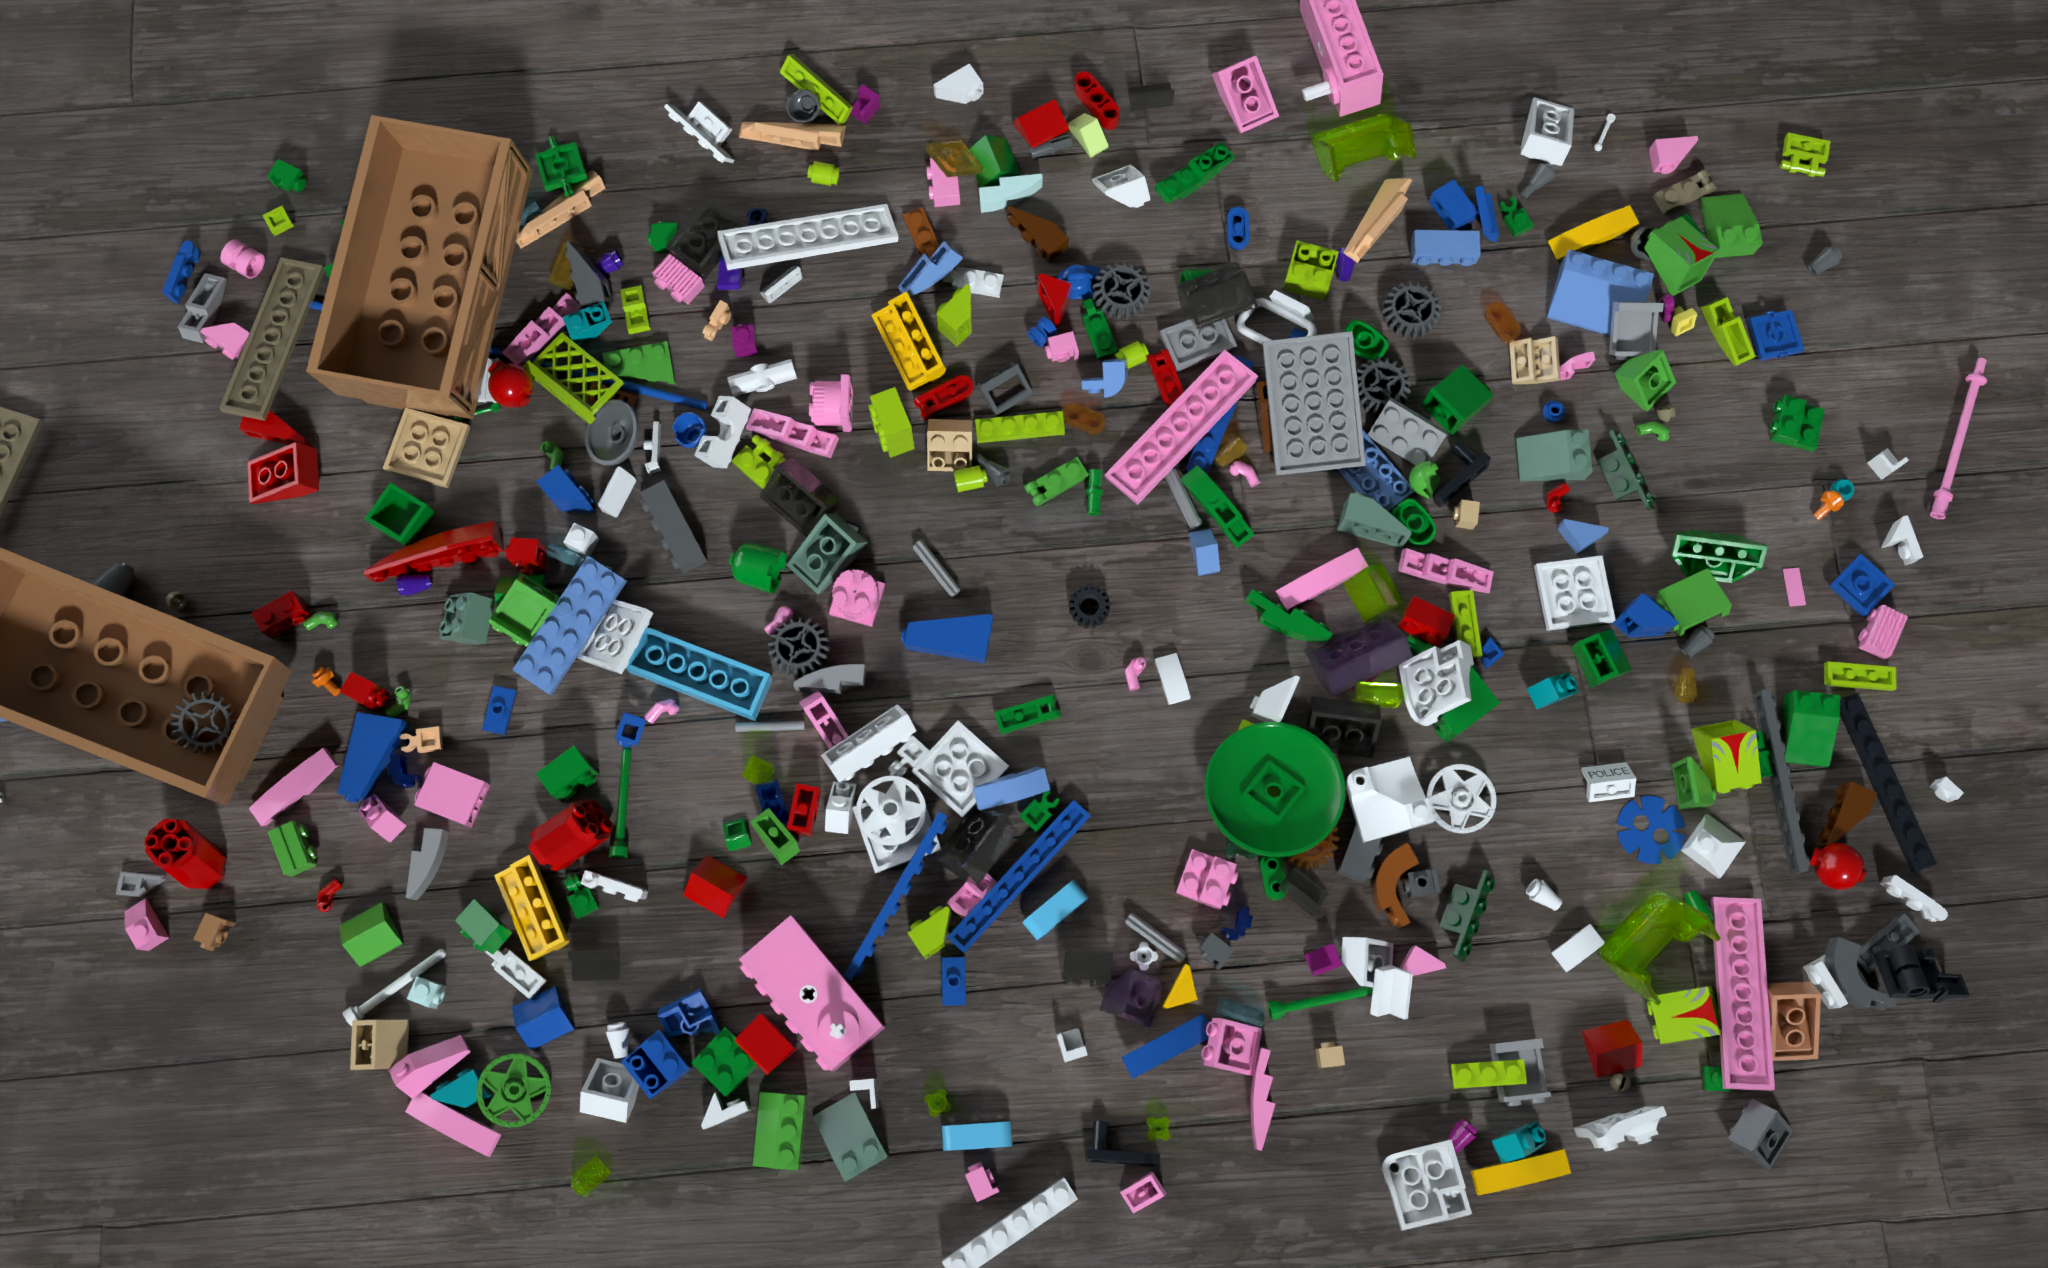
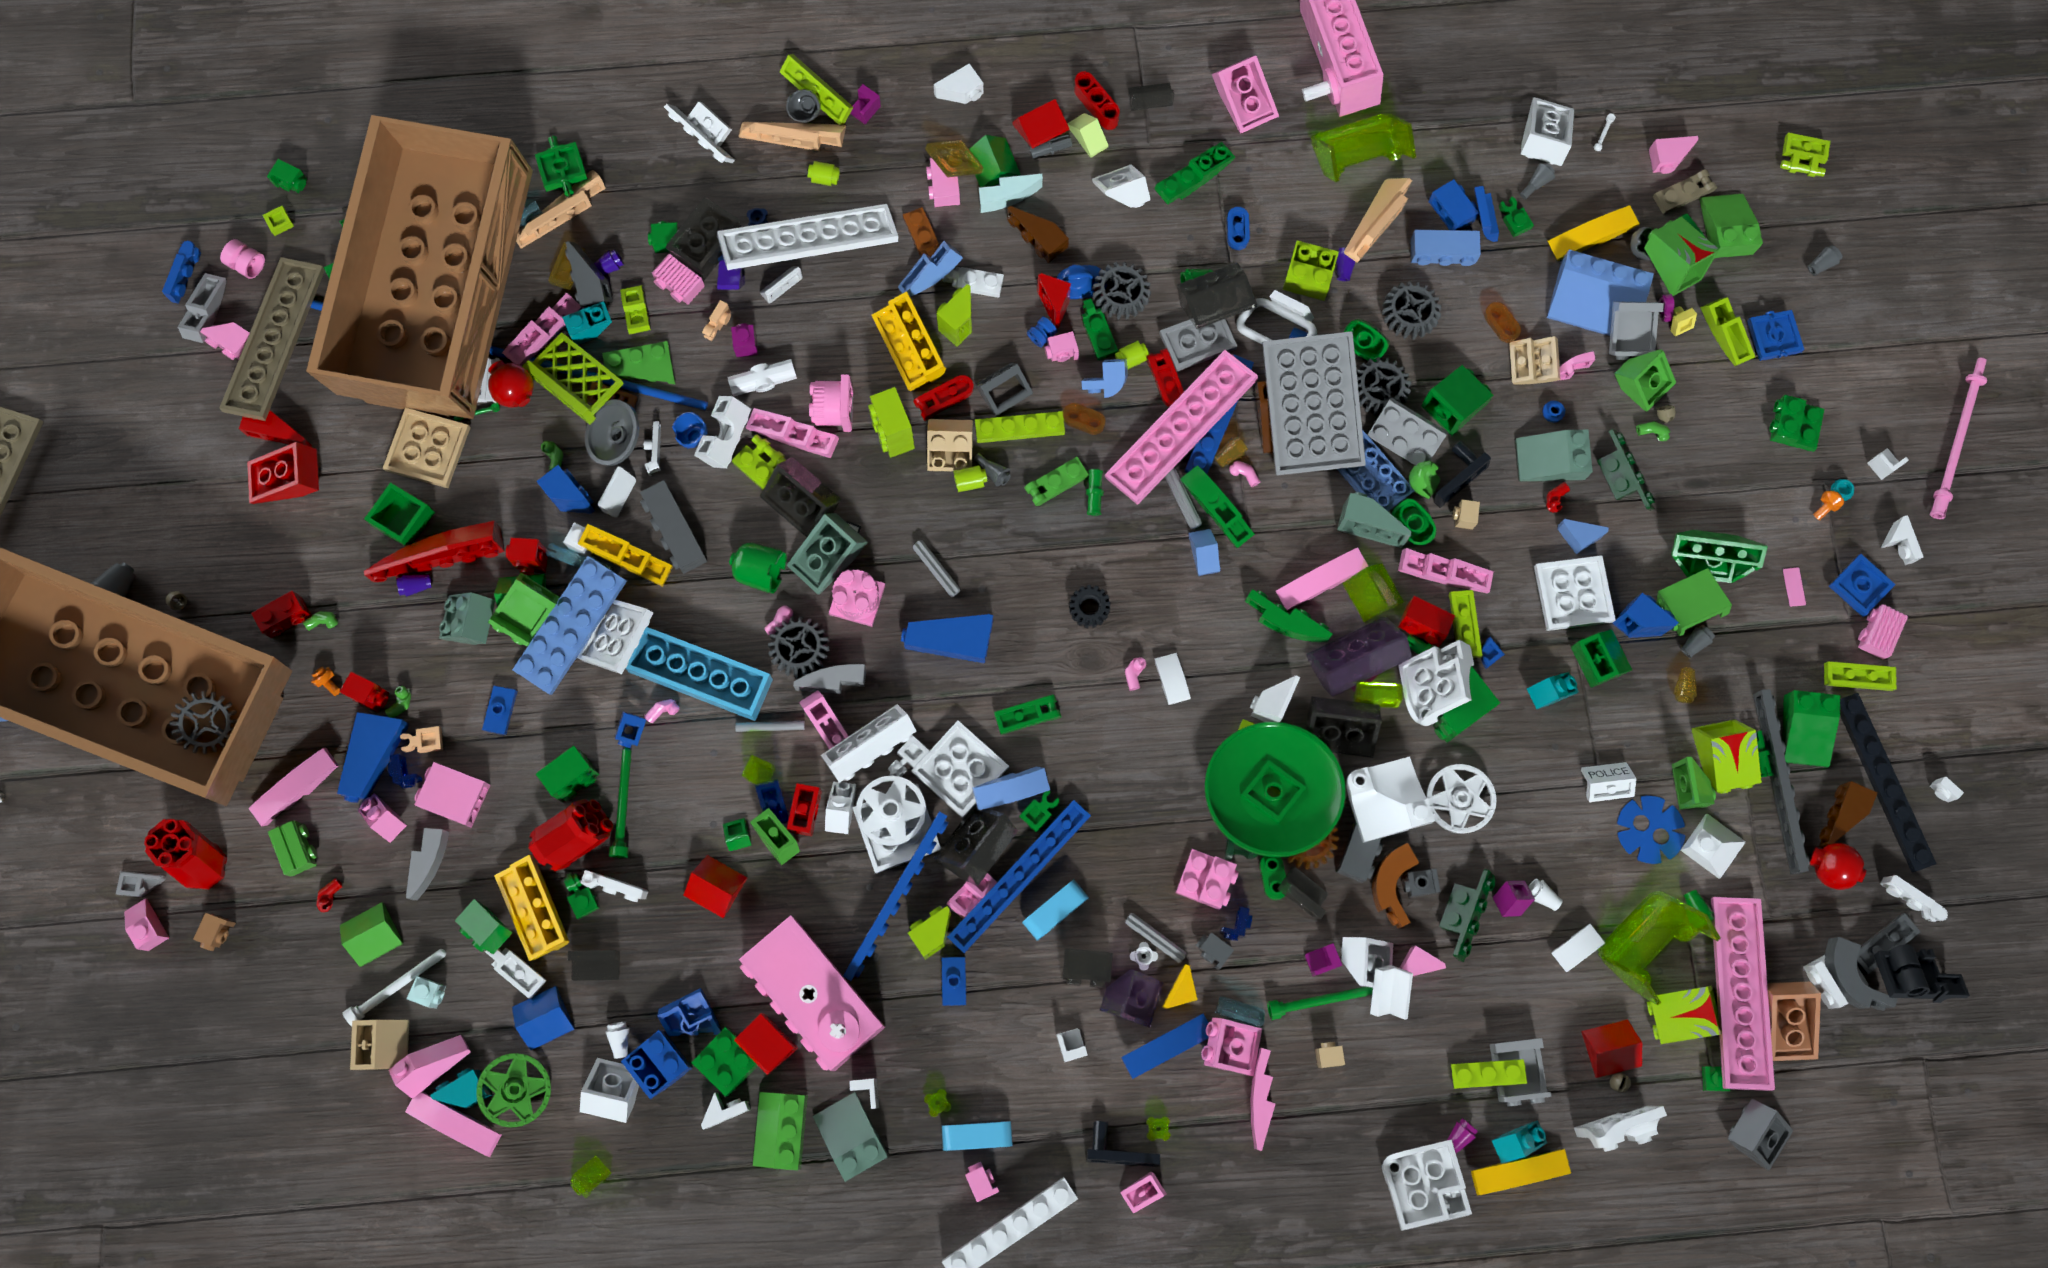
none -> yellow slope [578,524,673,587]
none -> magenta panel [1493,881,1535,917]

